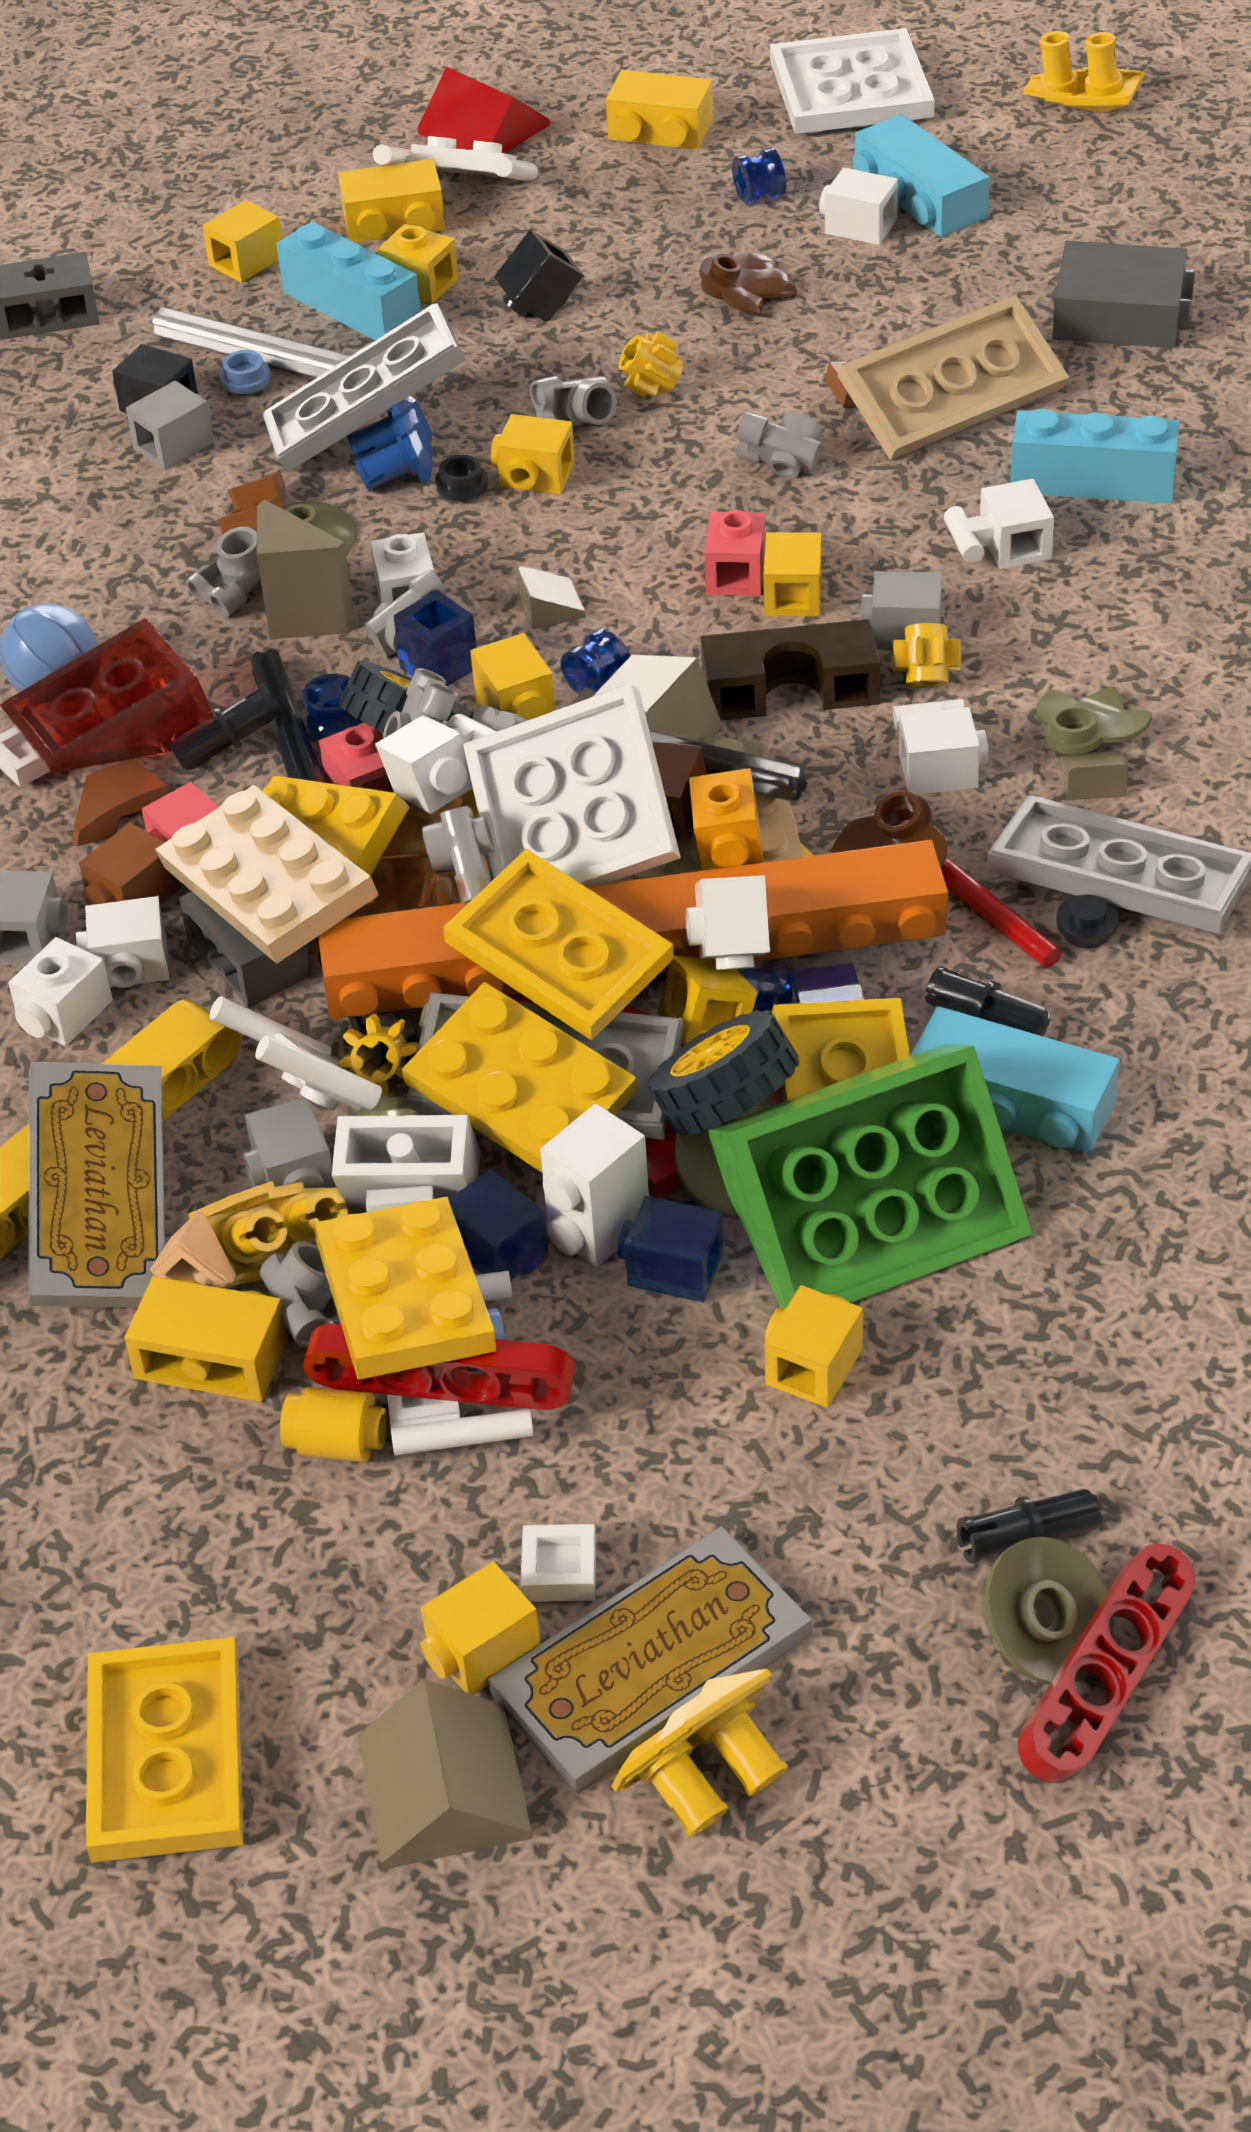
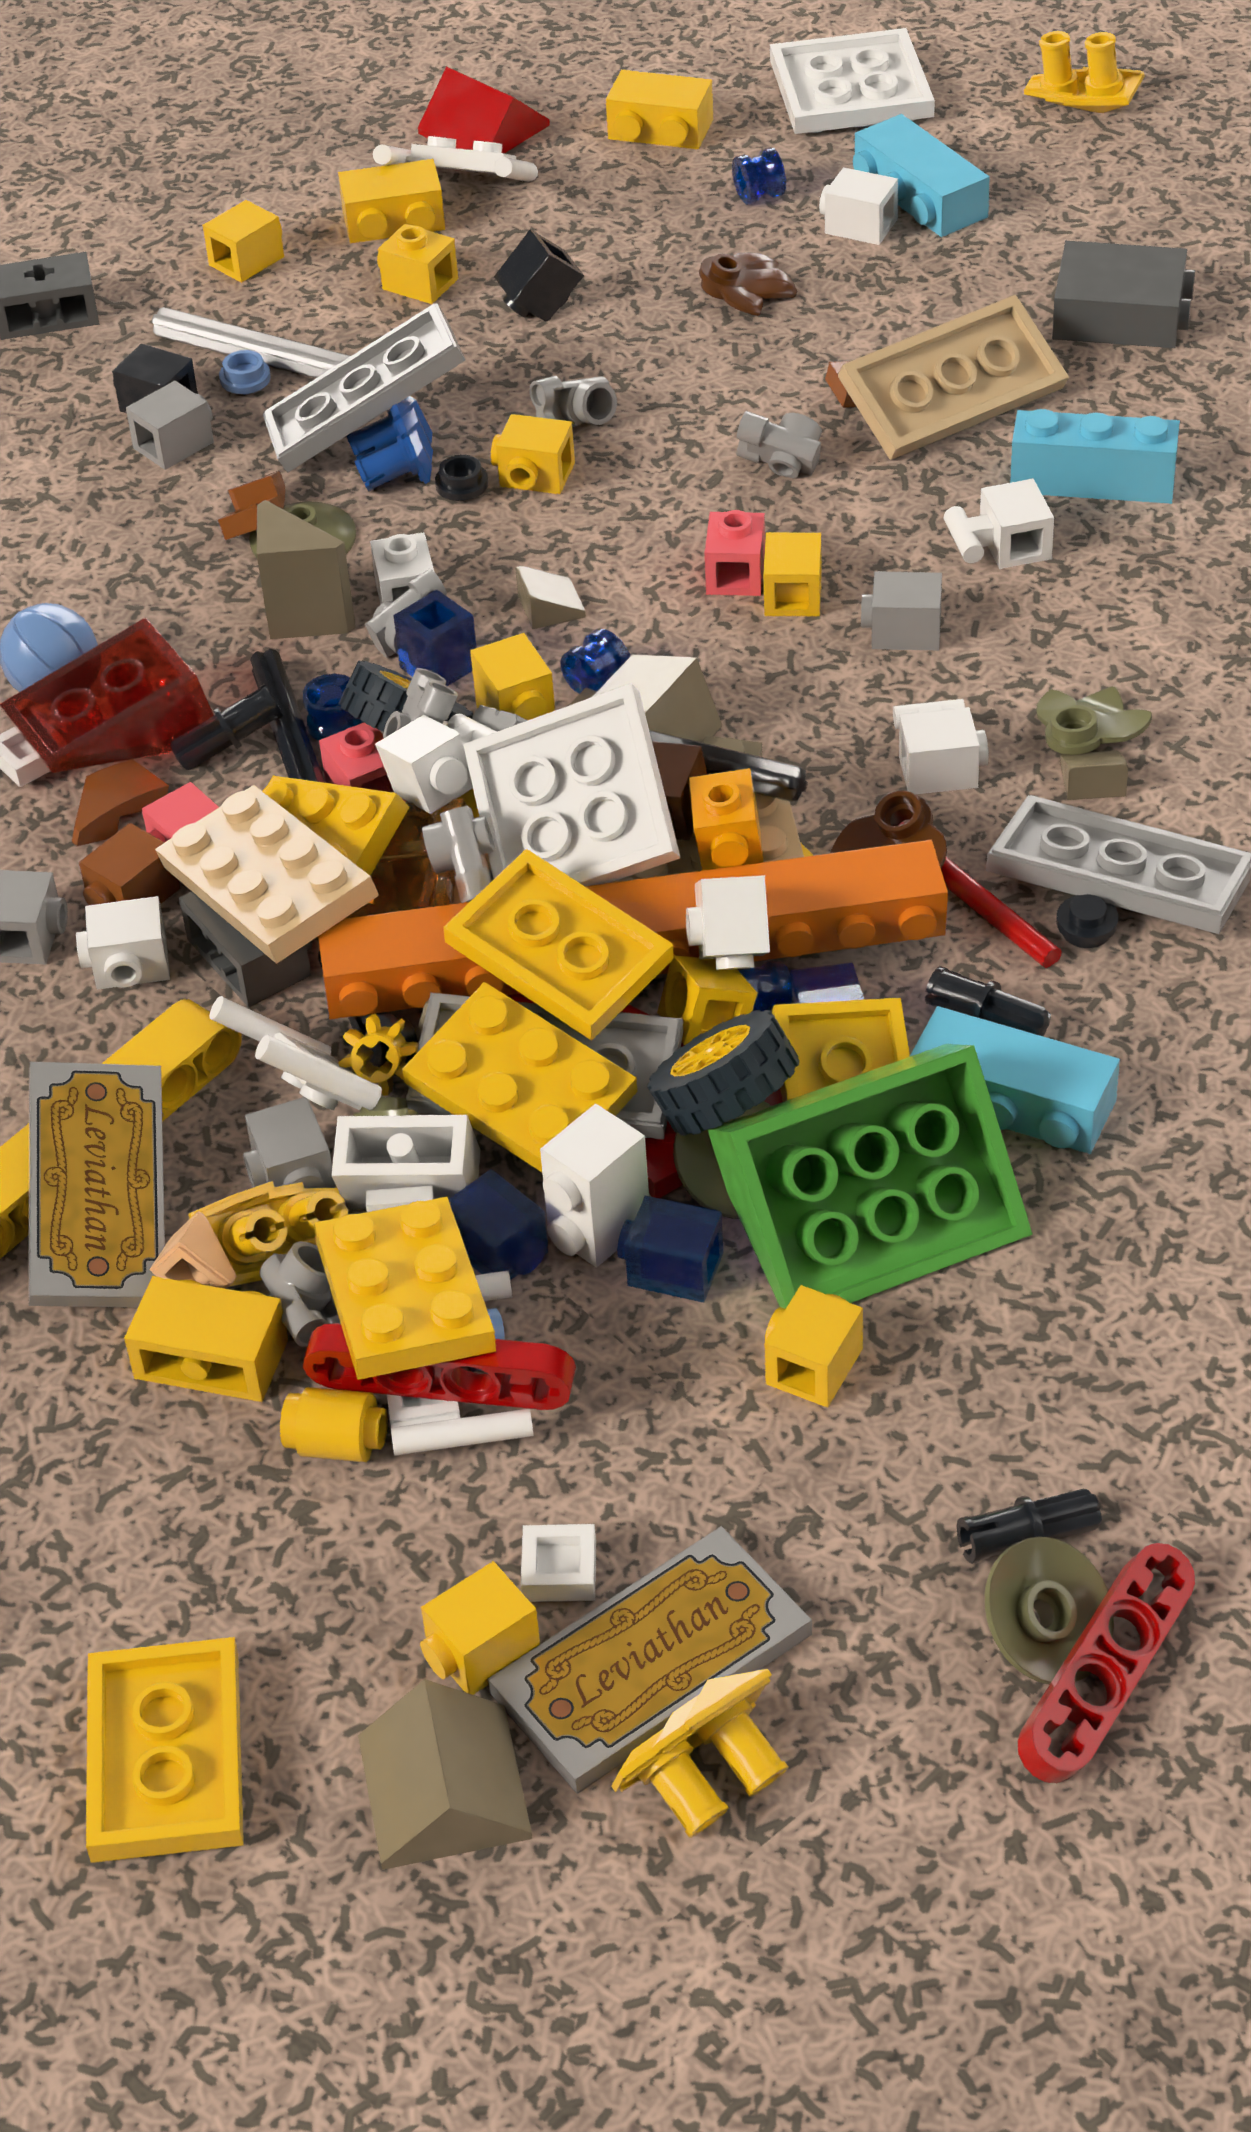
white brick [8,937,113,1046] -> none
light grey plate [186,527,262,617] -> none
medium azure brick [276,221,421,341] -> none
yellow gear [619,331,683,397] -> none
dark brown arch [700,619,880,721] -> none
yellow gear [893,623,961,687] -> none

